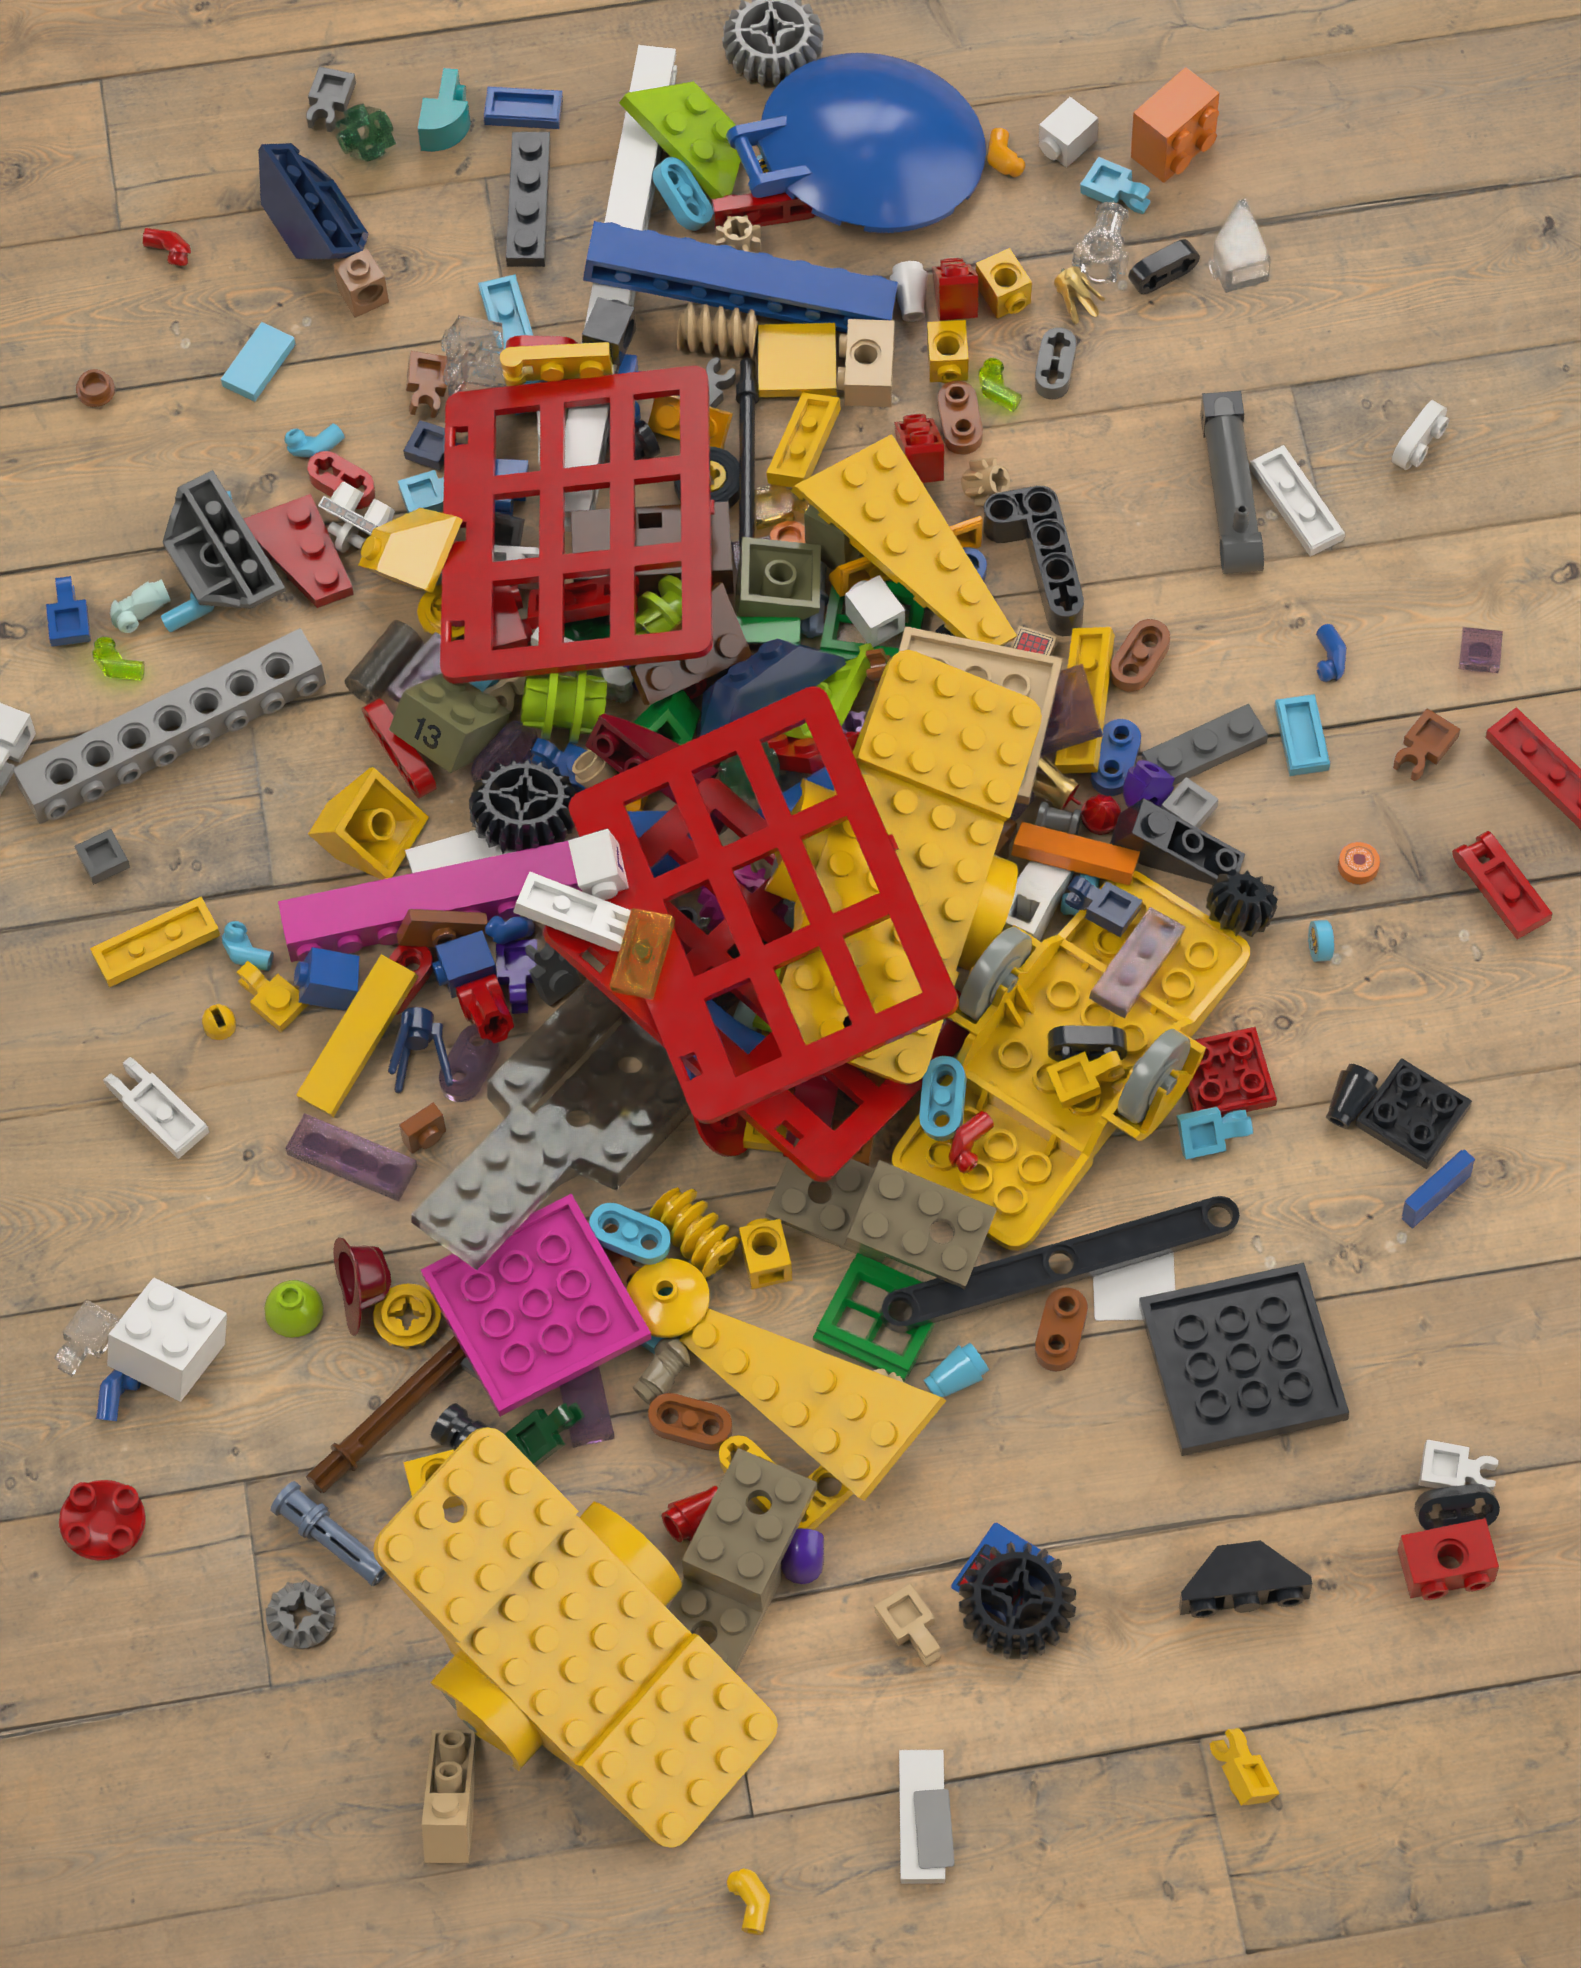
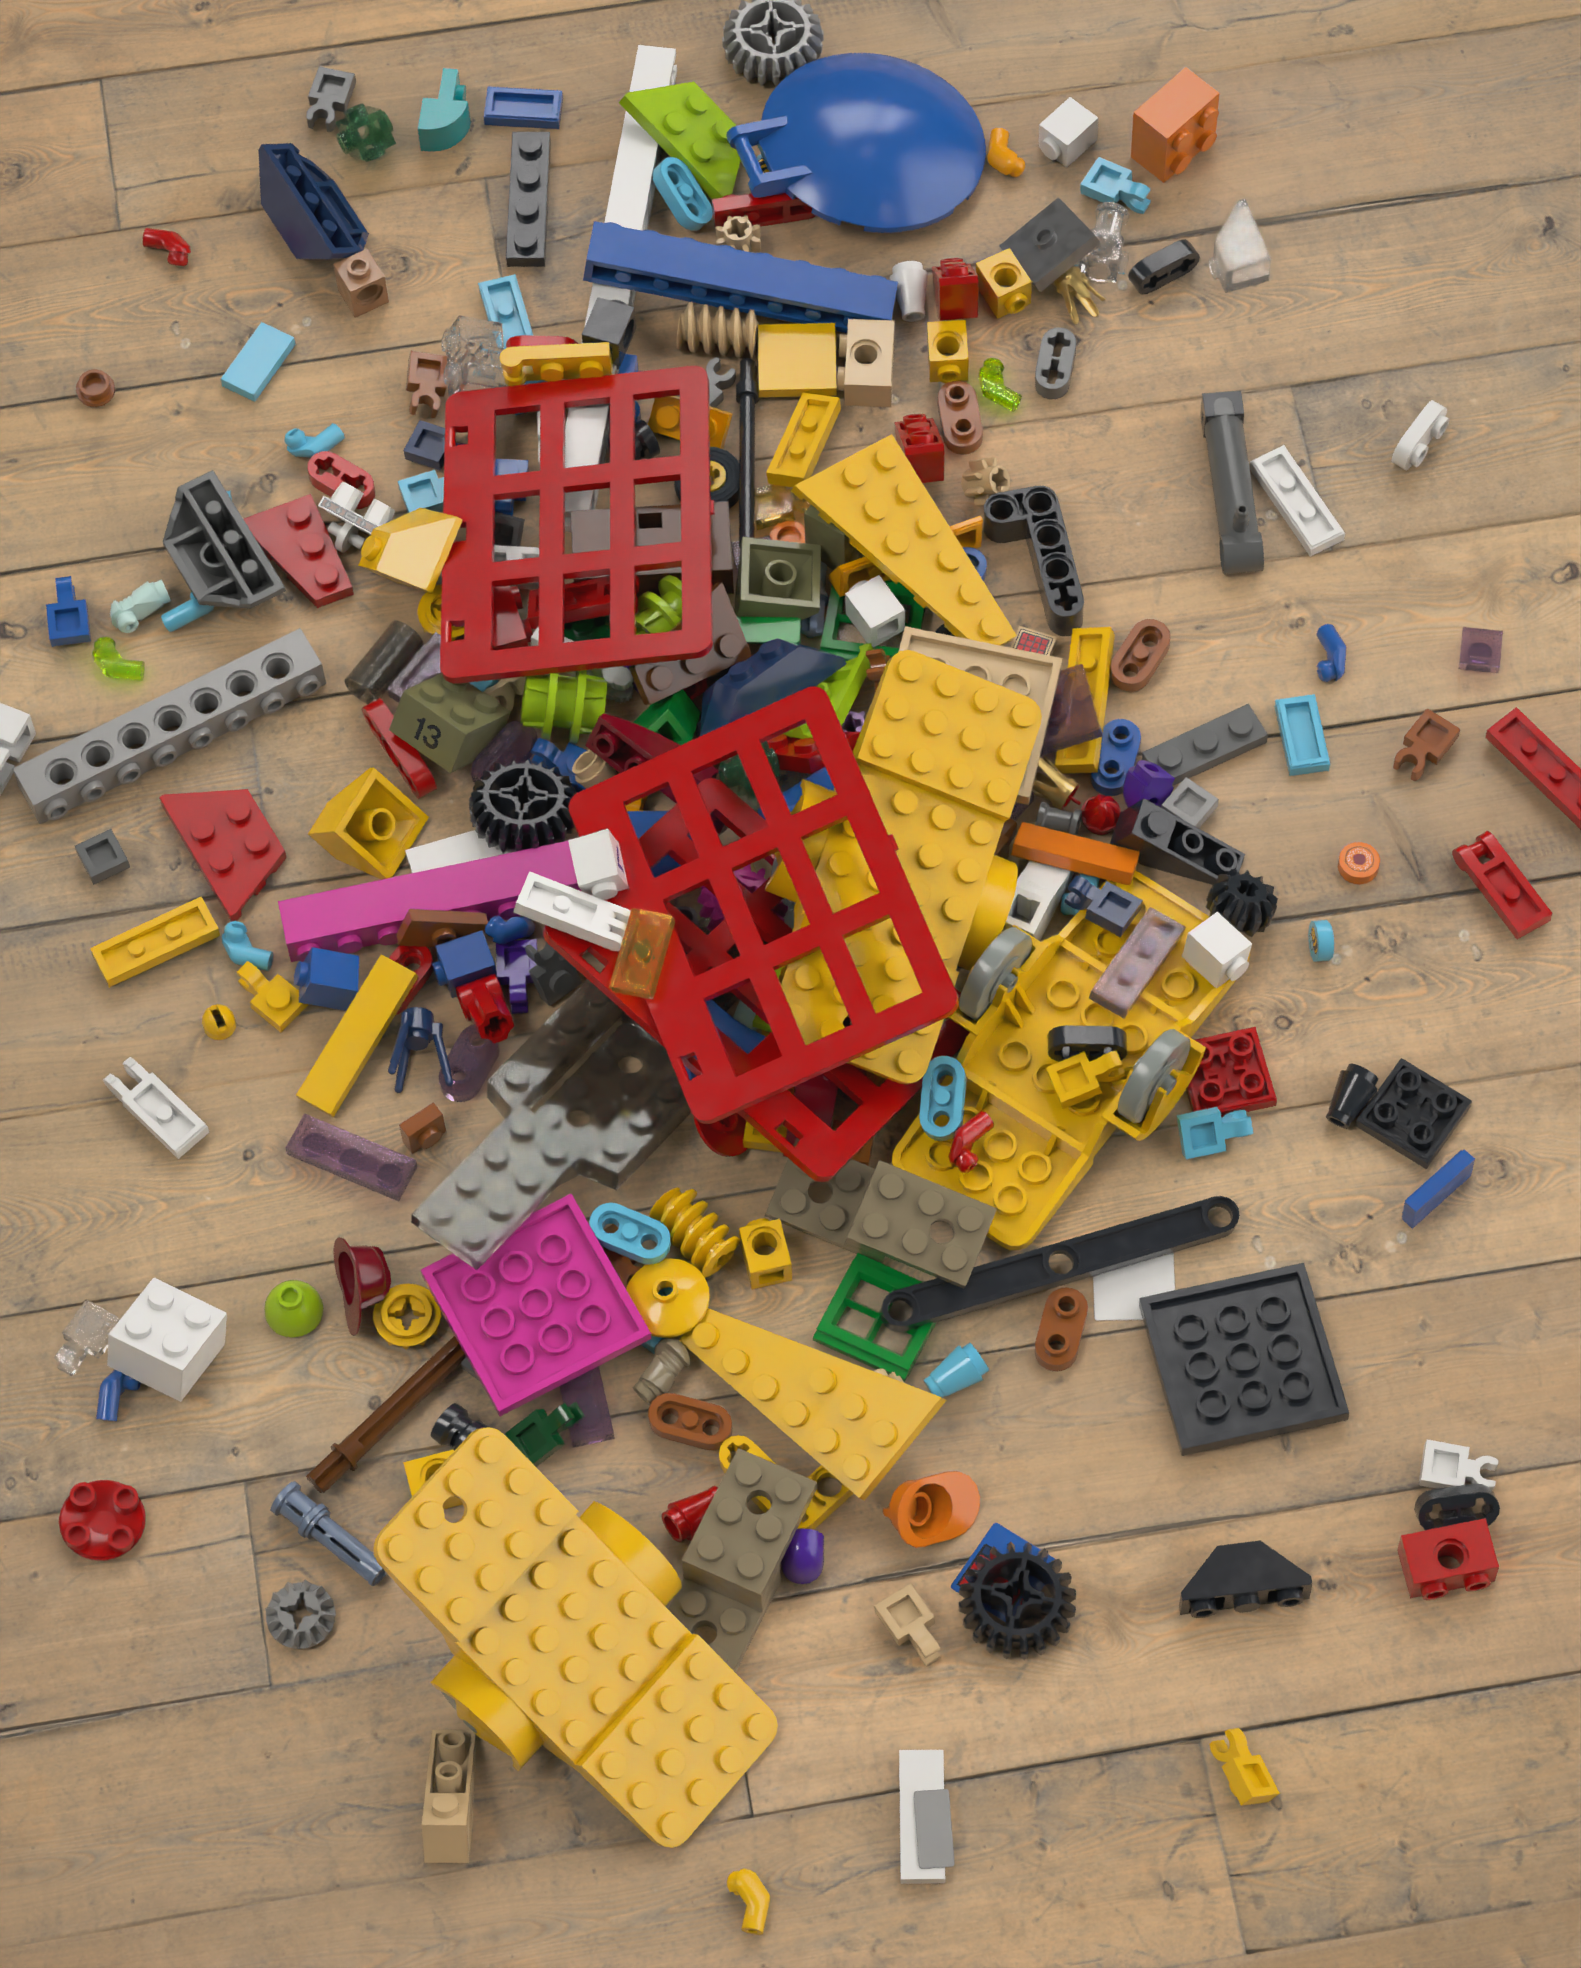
none -> red wing [159,789,287,922]
none -> orange piece [883,1471,980,1548]
none -> flat silver plate [999,197,1100,292]
none -> white brick [1182,912,1252,988]

